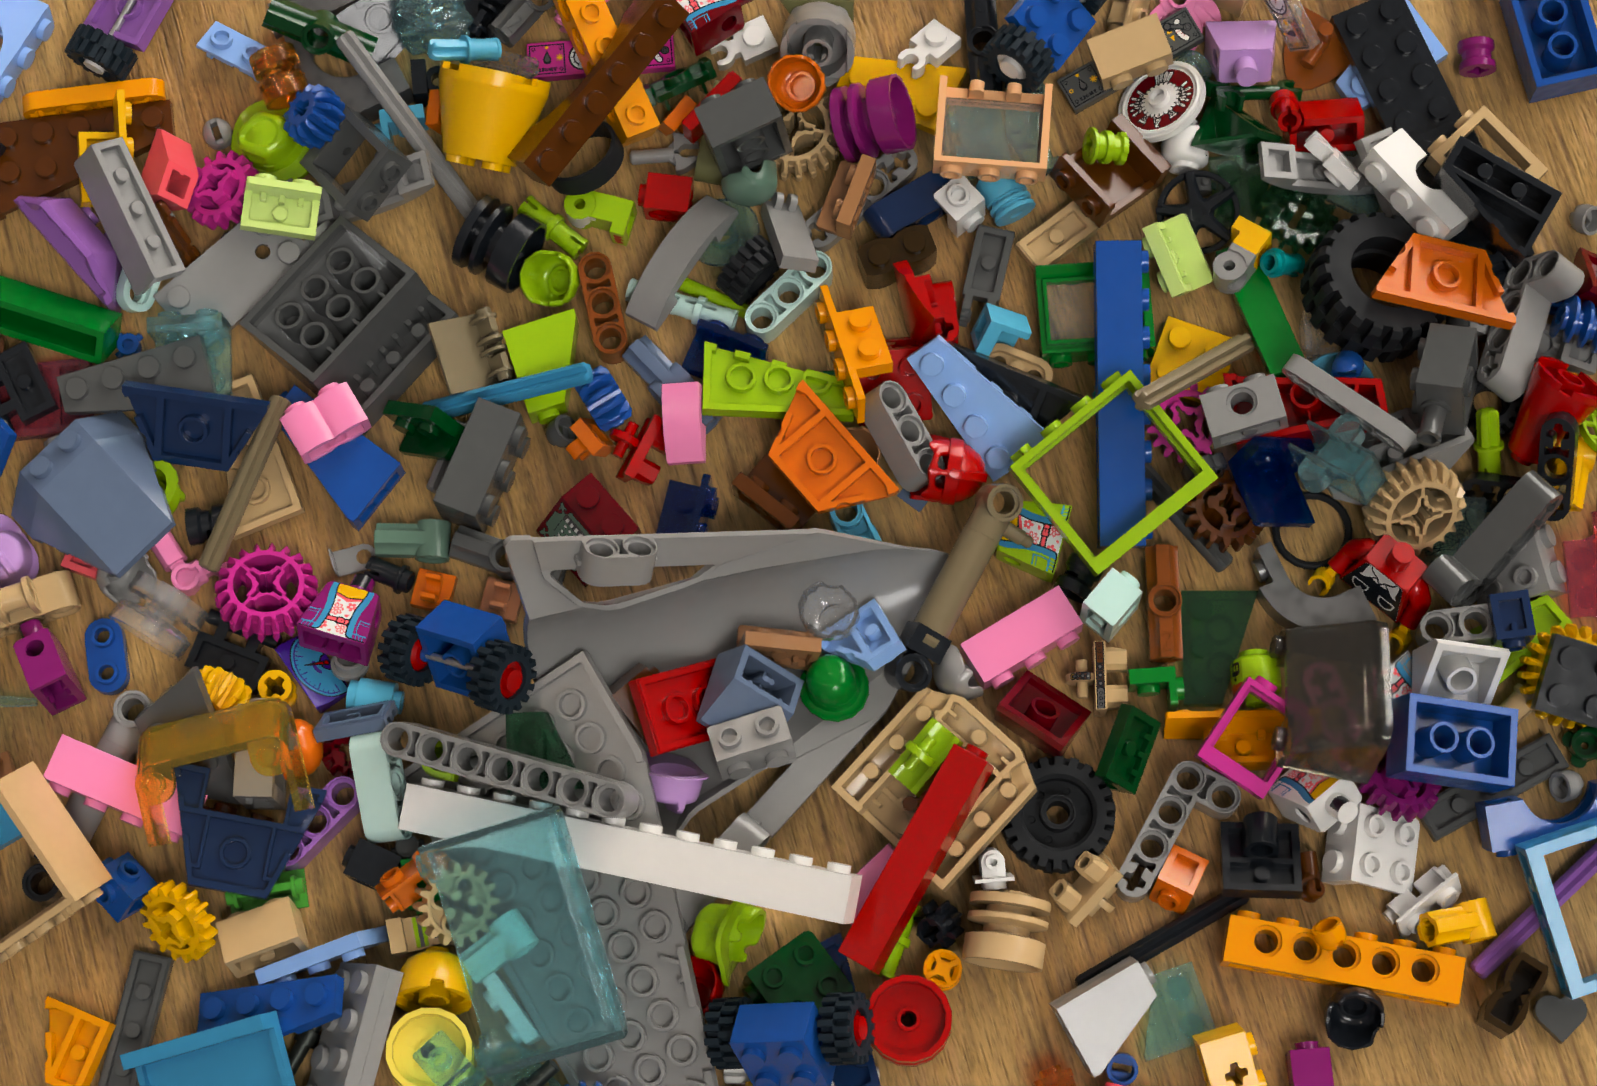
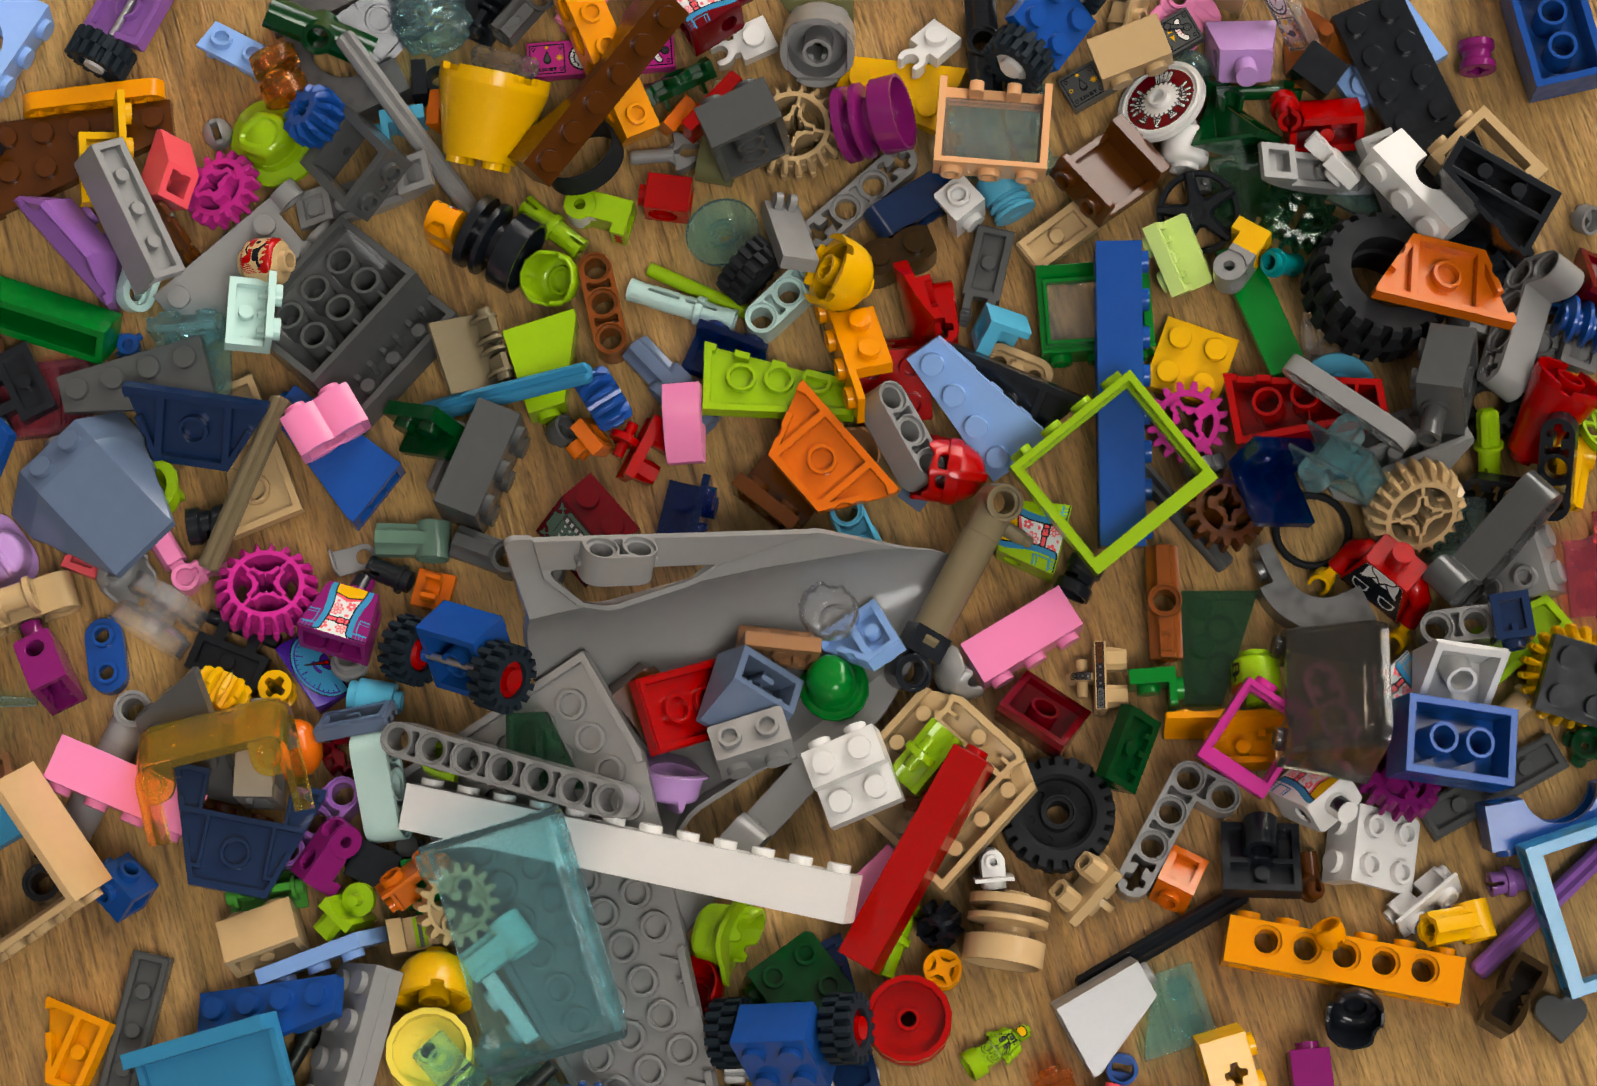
yellow gear [140,879,218,963] -> none
yellowish green bracket [240,173,322,241] -> none
medium azure axle [427,35,502,64] -> none
nougat tile [479,576,522,624] -> none
light grey slope [625,195,739,331] -> none
sand green hair [721,160,778,207] -> none
orange hair [767,55,826,113] -> none
medium nougat bracket [816,154,876,240] -> none
light aqua brick [1079,567,1143,643] -> none
lime bush [1082,127,1130,166] -> none
dark tan axle [1132,333,1255,411] -> none
light grey brick [1199,373,1289,449] -> none
blue hinge [1332,350,1364,378] -> none
light grey hinge [1549,770,1584,803] -> none
none -> light aqua bracket [224,270,283,354]
none -> tan head [237,237,296,285]
none -> magenta leg [290,817,362,897]
none -> lime hips [313,882,377,942]
none -> light orange leg [423,200,466,255]
none -> white plate [801,721,906,831]
none -> yellow cylinder [803,233,874,311]
none -> lime piece [958,1024,1031,1082]
none -> black panel [1286,41,1349,100]
none -> medium lavender pin [1486,865,1550,898]

